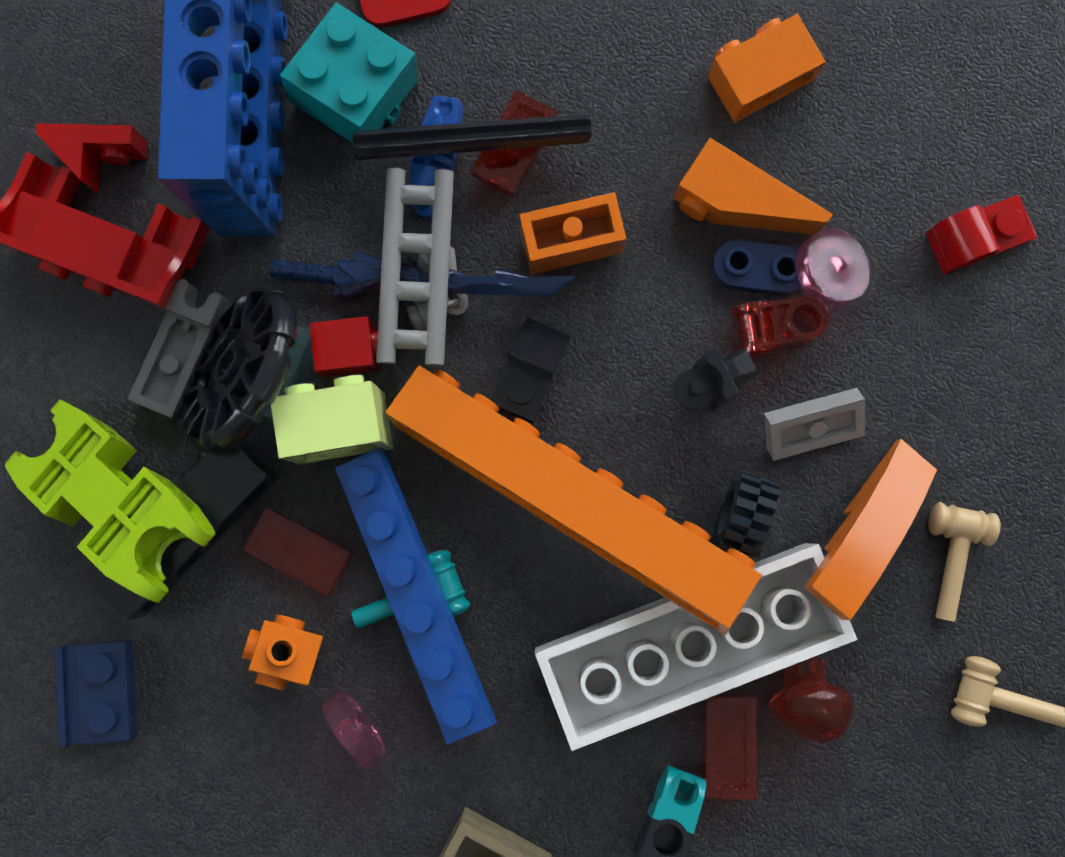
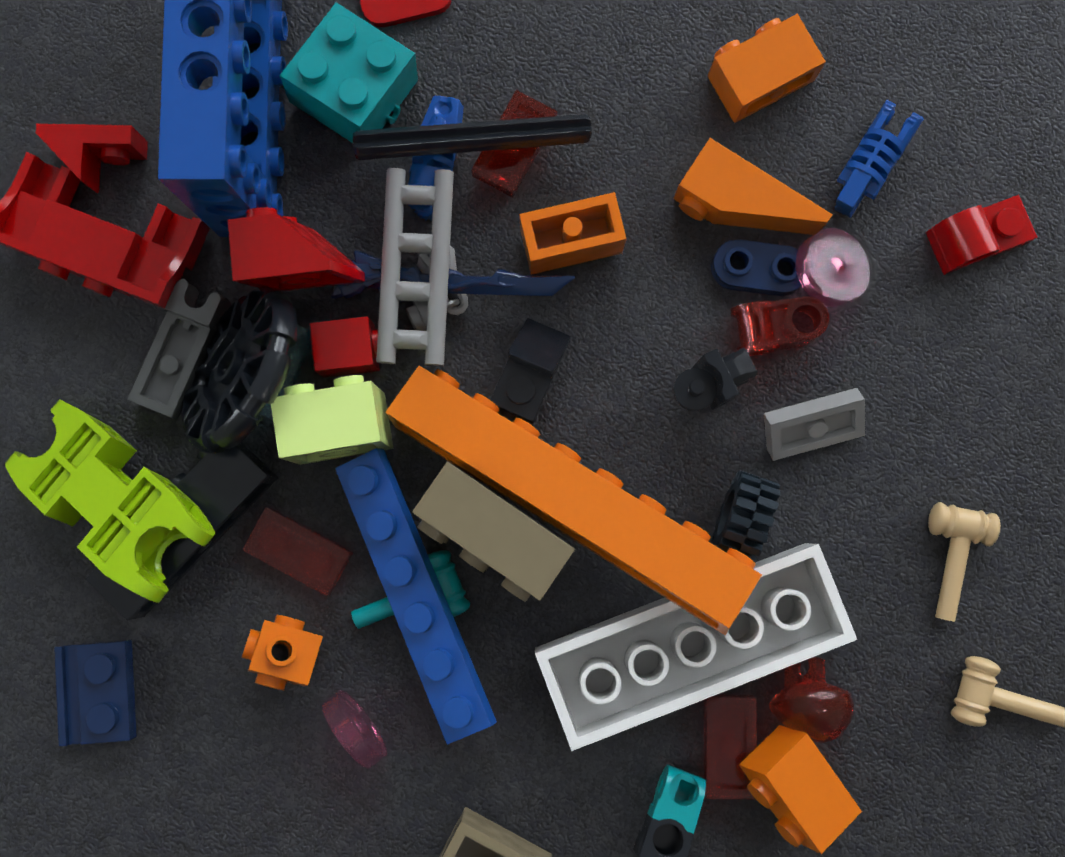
orange slope [804,439,937,620] -> none
none -> red slope [228,207,365,291]
none -> dark tan brick [412,461,575,602]
none -> orange brick [739,725,862,854]
none -> blue hinge [834,100,924,218]

